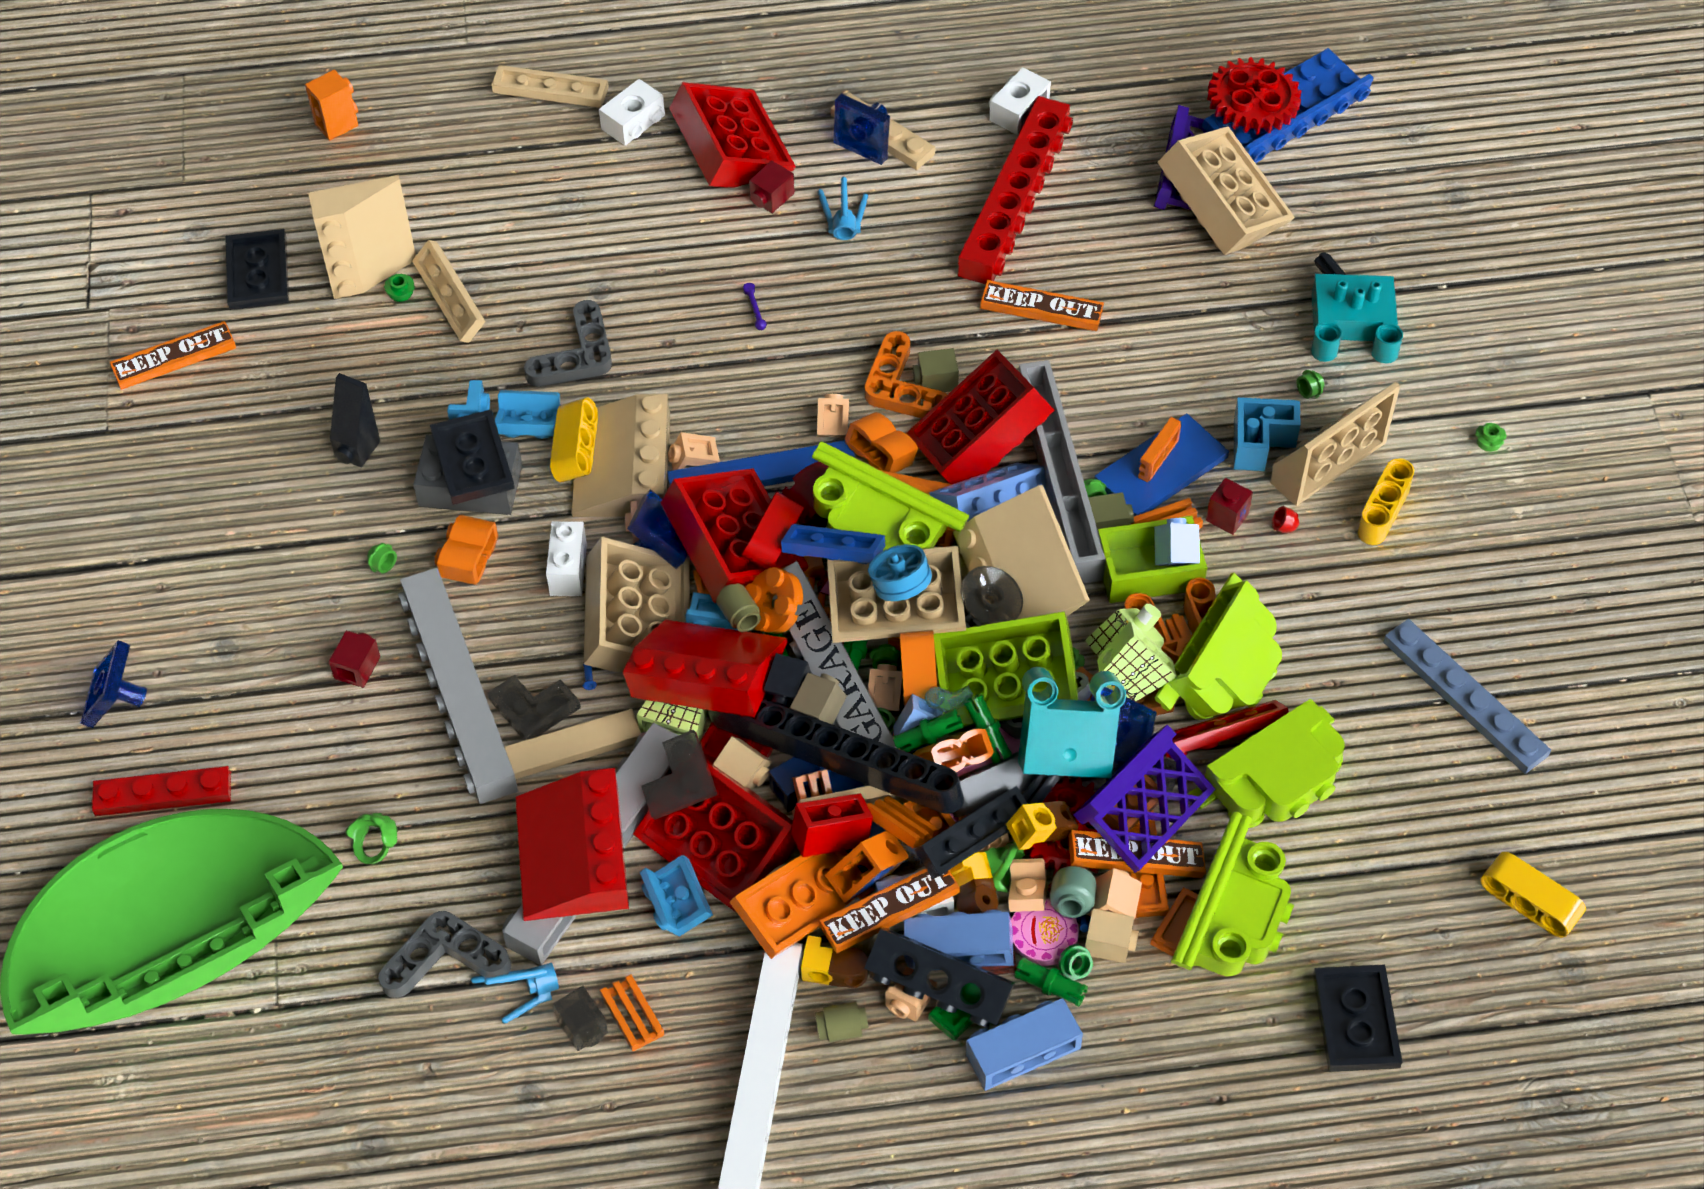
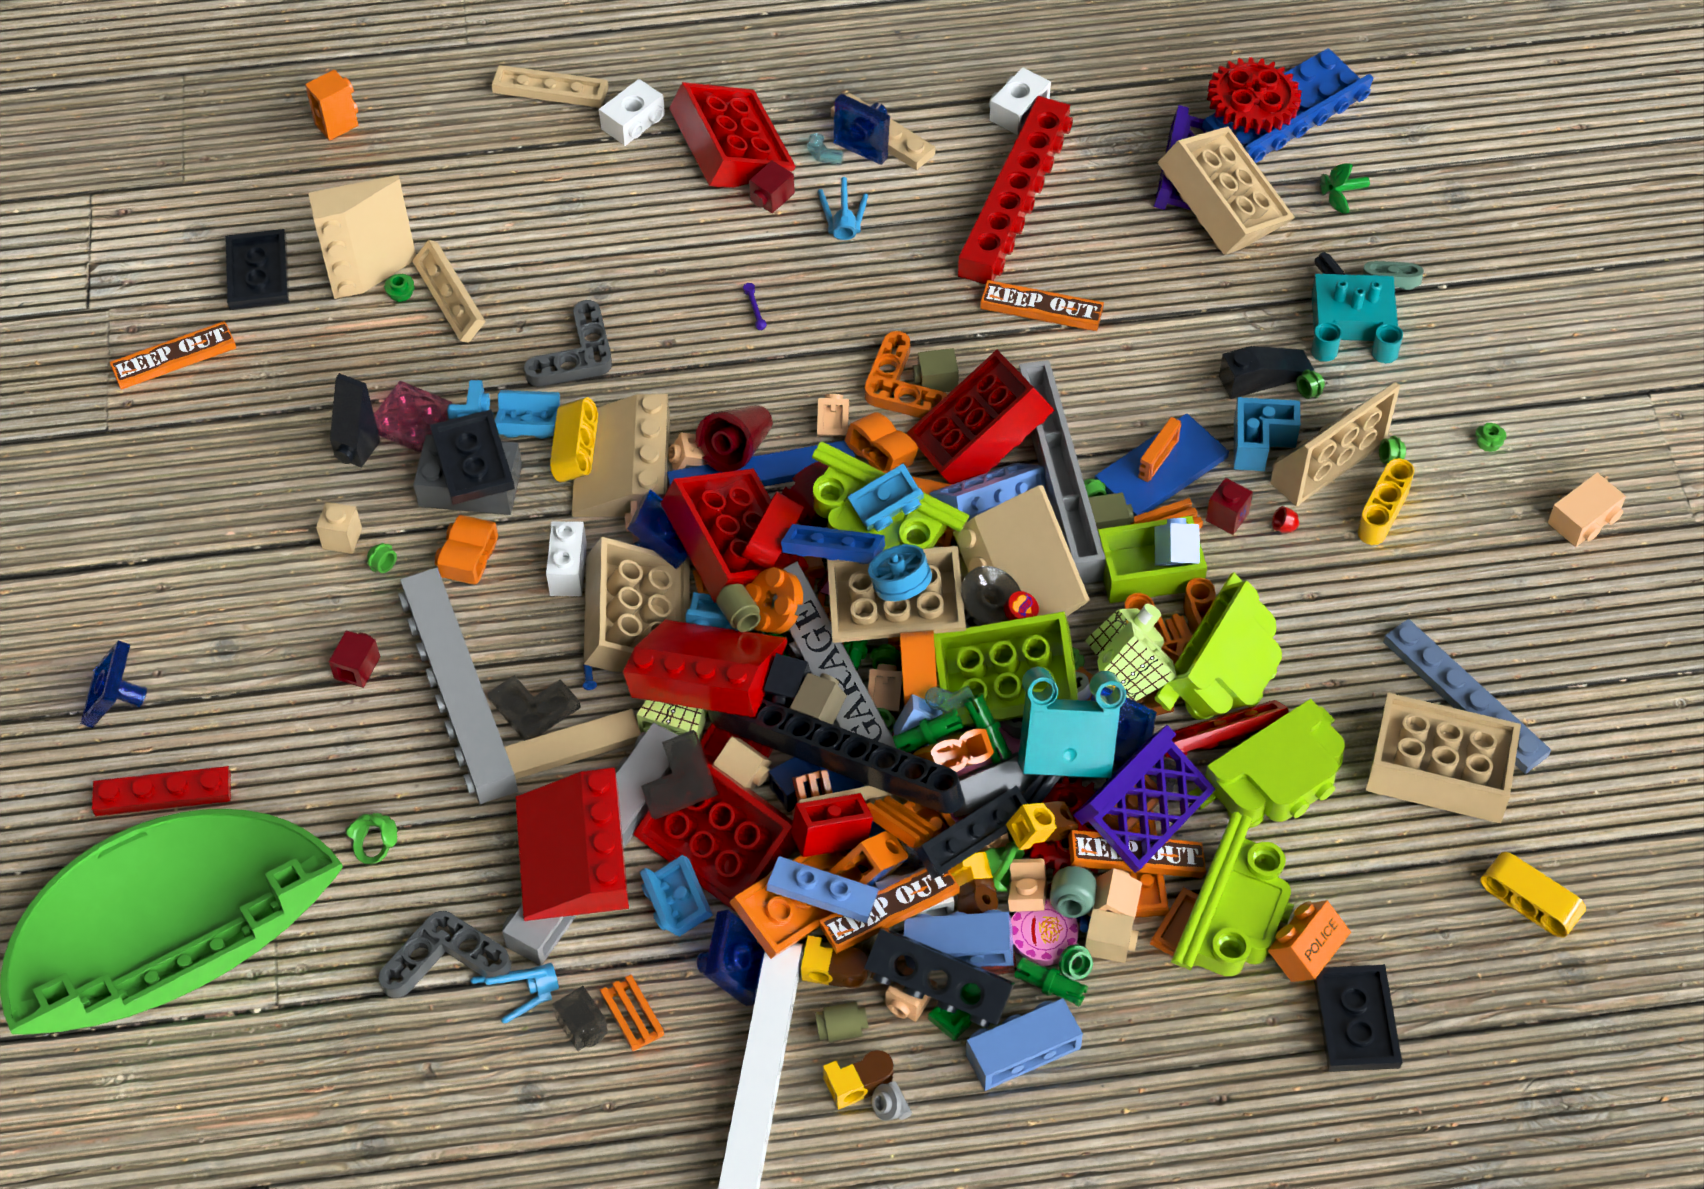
none -> tan brick [316,502,362,554]
none -> clear pink plate [374,381,452,453]
none -> dark red cone [695,405,773,472]
none -> clear blue tile [697,910,765,1006]
none -> medium blue plate [766,856,879,923]
none -> clear light blue arm [807,133,844,165]
none -> leg [823,1050,894,1110]
none -> dark azure bracket [848,463,924,532]
none -> light grey plate [872,1081,912,1121]
none -> red tile [1004,591,1039,620]
none -> black slope [1219,346,1315,399]
none -> orange brick [1268,900,1351,982]
none -> green plant [1320,163,1370,214]
none -> sand green plate [1362,261,1424,290]
none -> tan slope [1366,693,1521,823]
none -> bright green plate [1379,436,1406,463]
none -> light nougat brick [1548,472,1626,547]

